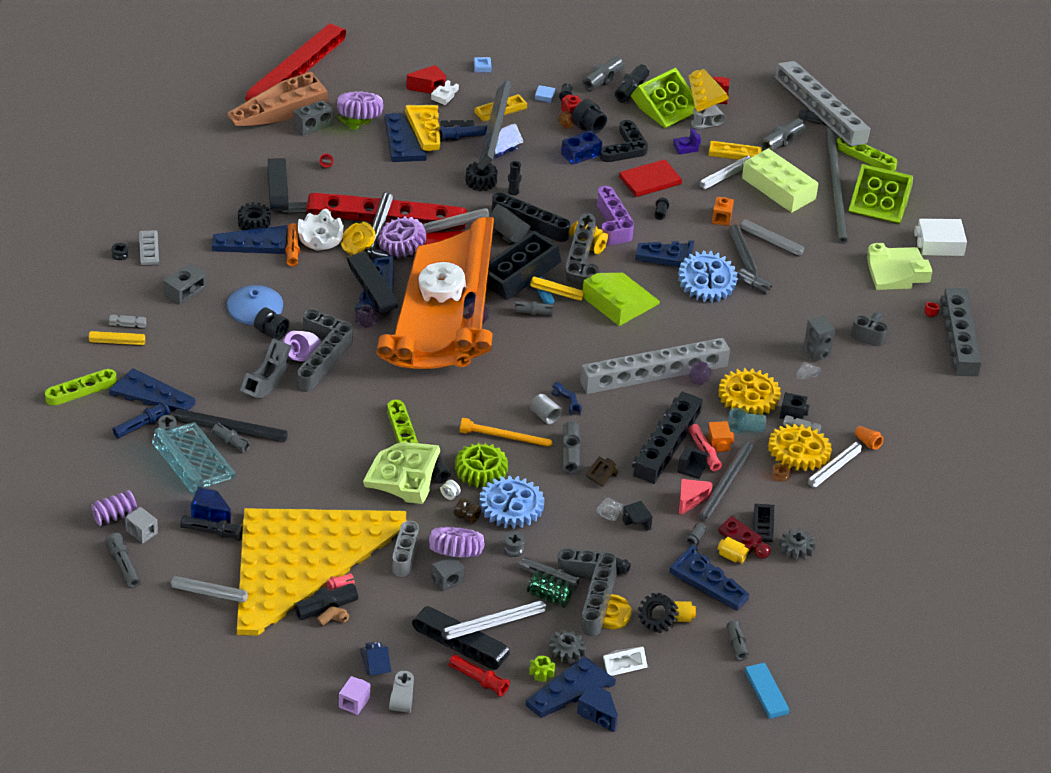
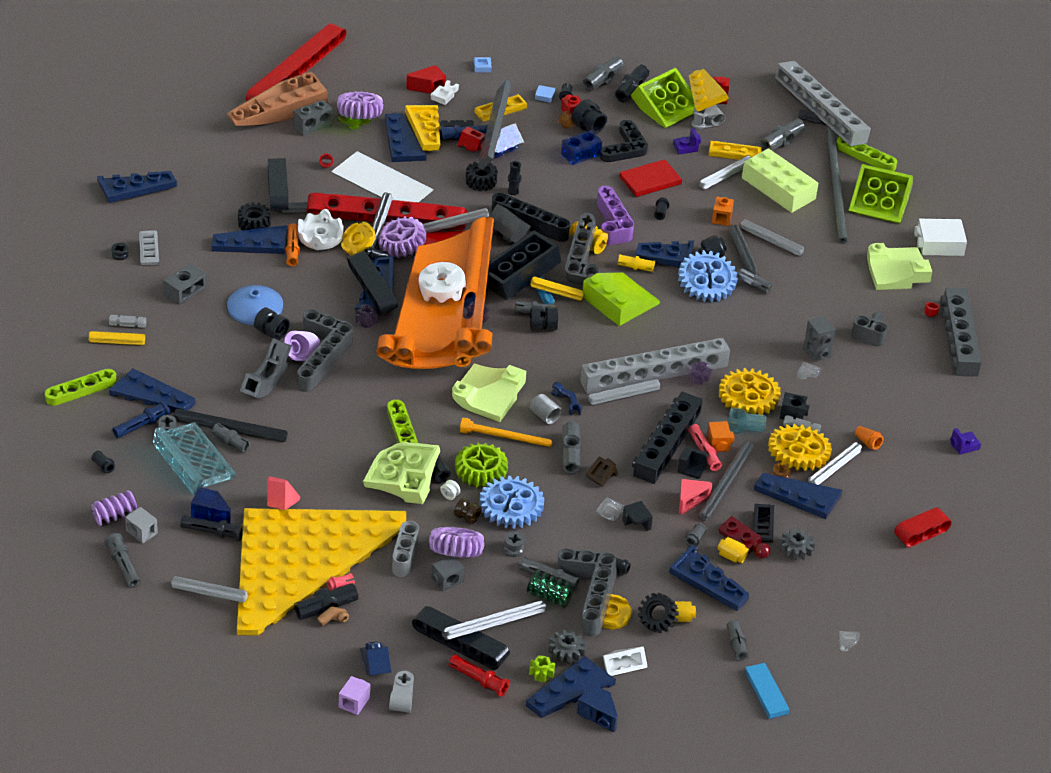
none -> black pin [91,451,115,473]
none -> dark blue wing [97,171,177,203]
none -> coral slope [267,476,300,510]
none -> white sticker [331,151,434,202]
none -> yellowish green slope [452,363,526,422]
none -> red brick [457,127,486,152]
none -> black wheel [530,306,558,330]
none -> light grey axle [588,379,660,405]
none -> yellow pin [617,254,655,272]
none -> black head [699,235,727,258]
none -> dark blue wing [754,473,842,519]
none -> clear tile [839,631,860,651]
none -> red beam [894,507,952,547]
none -> dark purple bracket [950,428,981,455]

